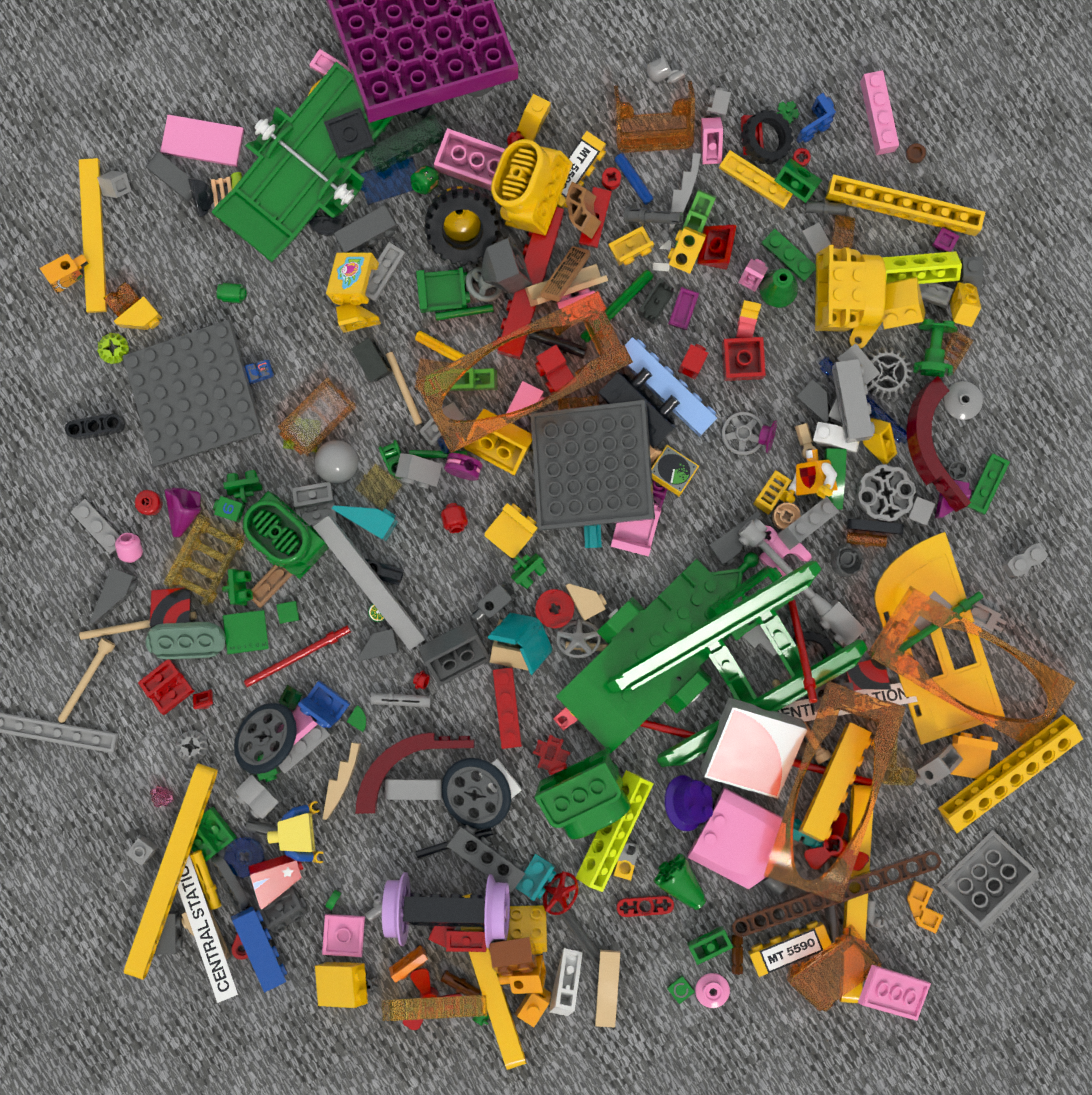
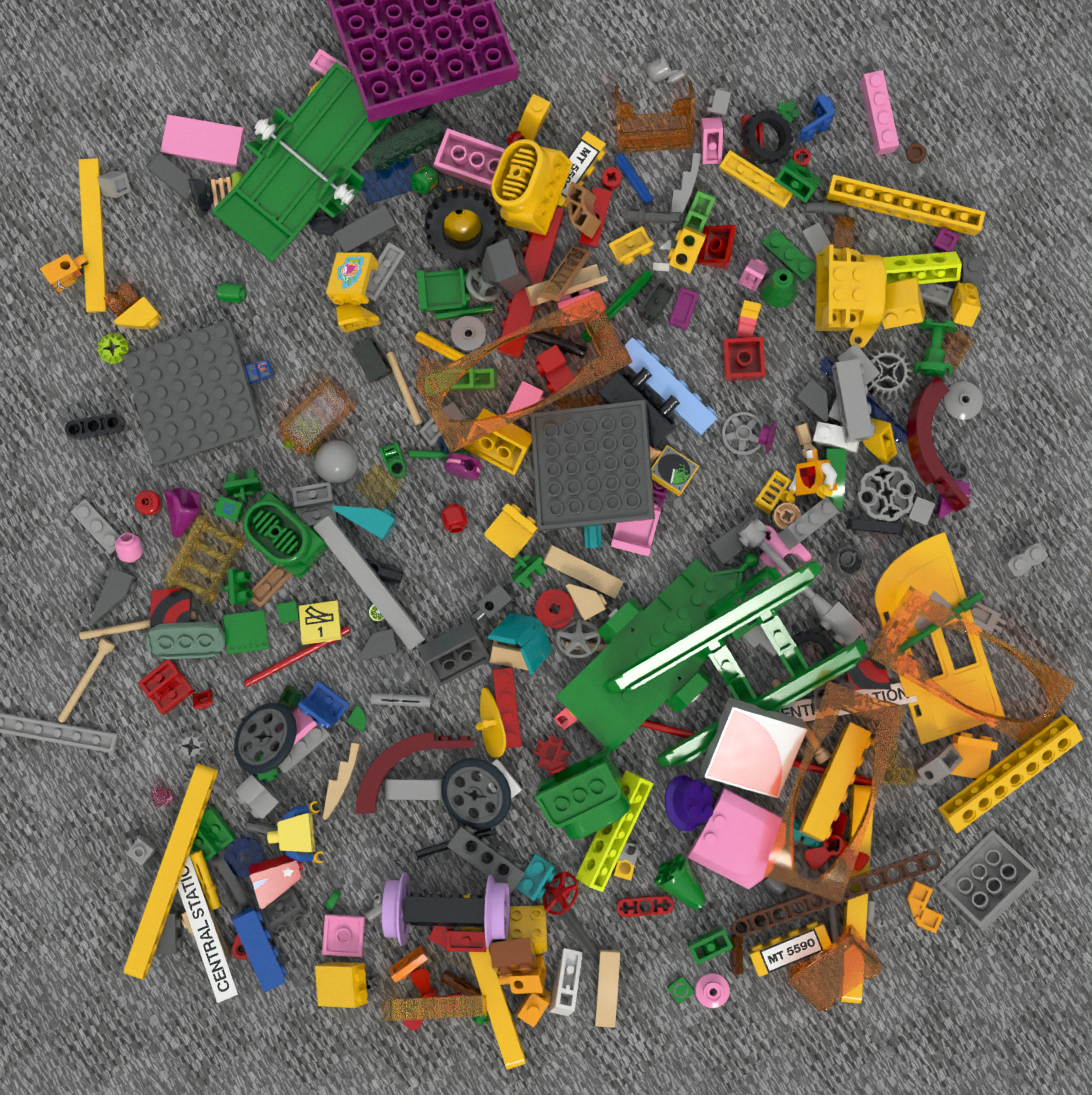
black tile [324,108,375,160] -> none
light grey brick [395,453,442,489] -> none
red plate [413,671,430,690] -> none
red brick [678,344,708,380] -> none
red bar [788,599,818,703] -> none
clear orange pin [846,532,887,548] -> none
bright pink tile [858,965,931,1021] -> none
green plate [967,453,1010,515] -> none
none -> light yellow tile [299,600,342,645]
none -> light grey piece [451,316,486,351]
none -> yellow shield [476,688,506,758]
none -> tan slope [542,545,624,599]

